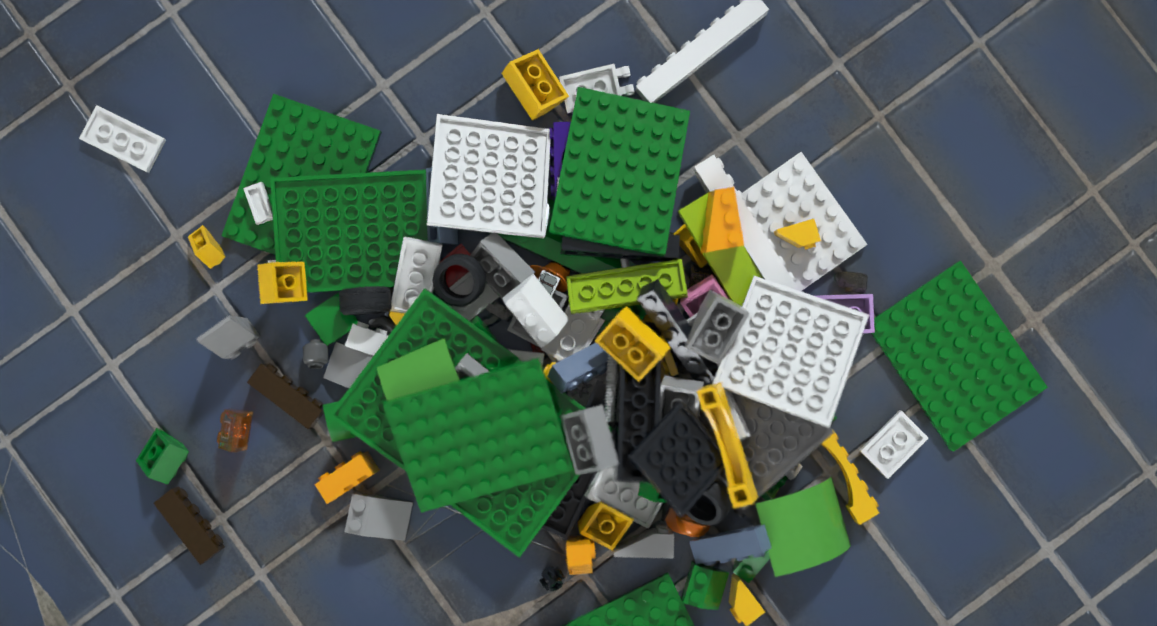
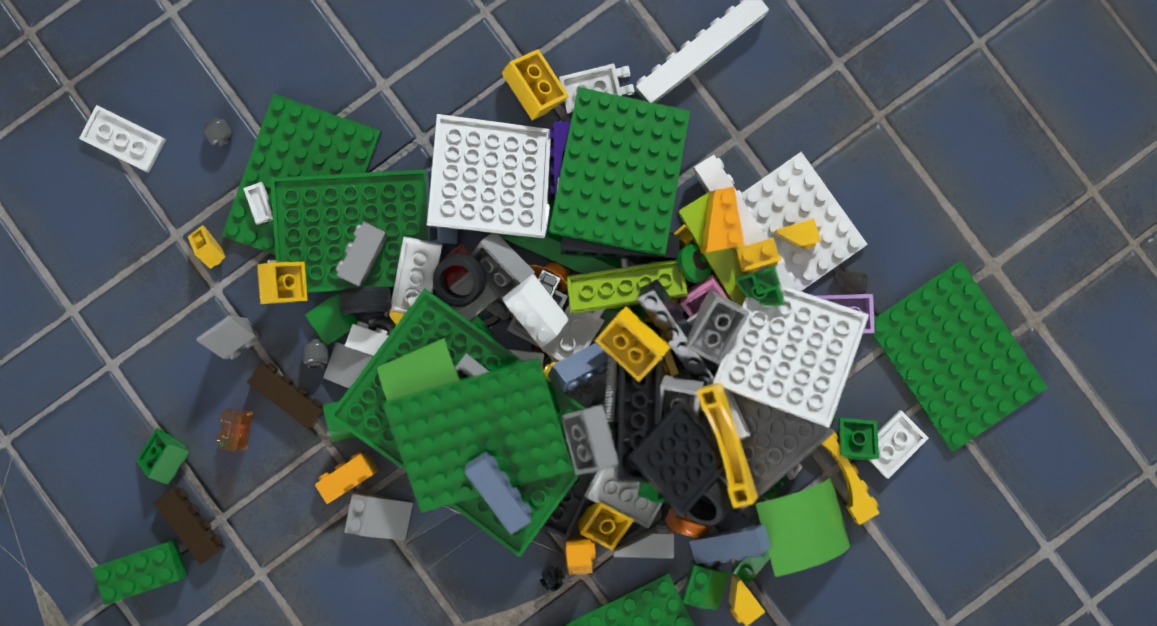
none -> green brick [92,539,188,606]
none -> dark grey head [203,117,232,147]
none -> light grey brick [336,222,388,287]
none -> sand blue brick [465,452,532,534]
none -> green tile [677,244,711,283]
none -> yellow bracket [735,238,782,274]
none -> green brick [735,266,785,306]
none -> green slope [838,418,879,460]

